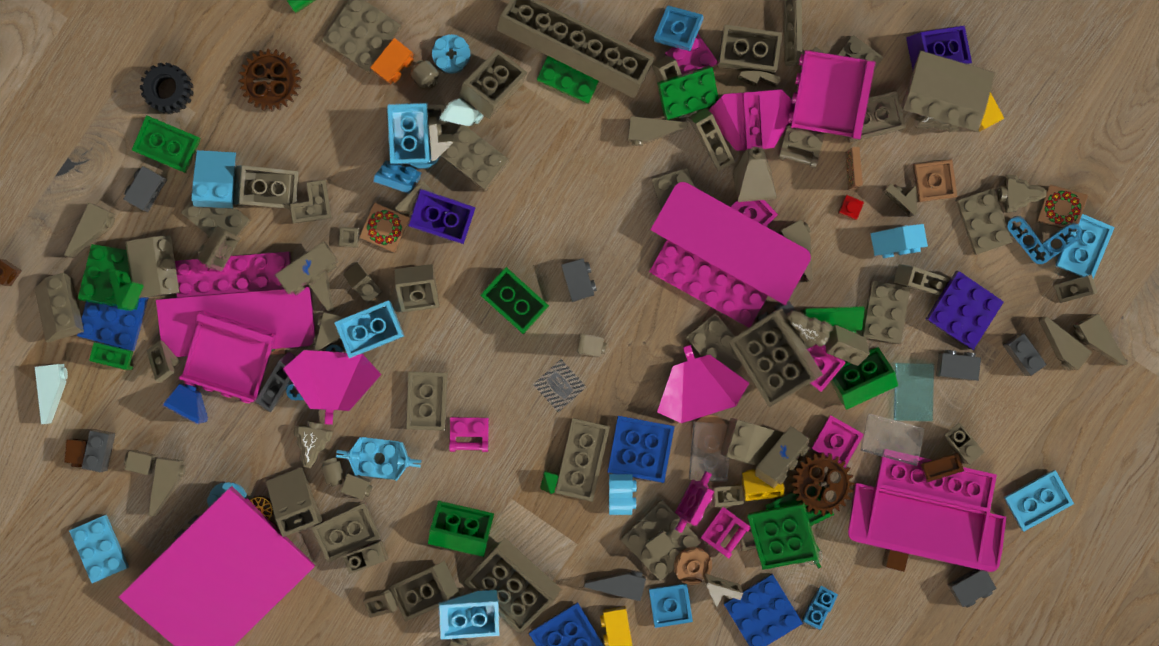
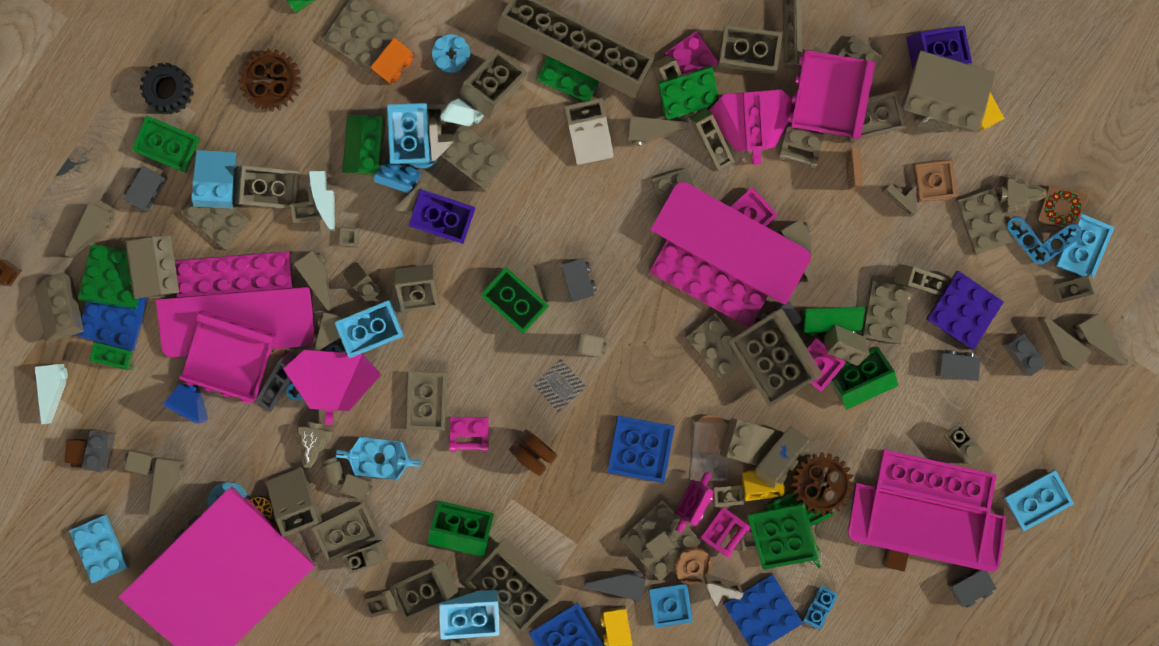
green slope [109,270,144,311] -> none
dark tan slope [147,340,180,383] -> none
dark tan slope [197,225,241,271] -> none
dark tan brick [275,242,339,295] -> none
tile [359,203,410,253] -> none
dark tan head [411,60,439,89] -> none
green slope [540,470,559,494] -> none
dark tan plate [555,418,610,502] -> none
medium azure brick [609,474,637,515] -> none
dark azure plate [654,5,704,51] -> none
dark pink panel [657,345,749,423] -> none
dark tan slope [733,147,777,202] -> none
dark tan slope [738,71,781,87] -> none
dark tan rock [787,311,833,348] -> none
dark pink plate [811,415,864,467] -> none
red plate [839,195,864,220] -> none
clear tile [860,414,925,466] -> none
medium azure brick [870,224,928,258] -> none
clear light blue piece [894,363,934,421] -> none
reddish brown tile [920,453,964,483] -> none
none -> light aqua slope [309,171,335,231]
none -> green slope [342,115,386,176]
none -> reddish brown wheel [508,429,558,477]
none -> slope [564,98,614,166]

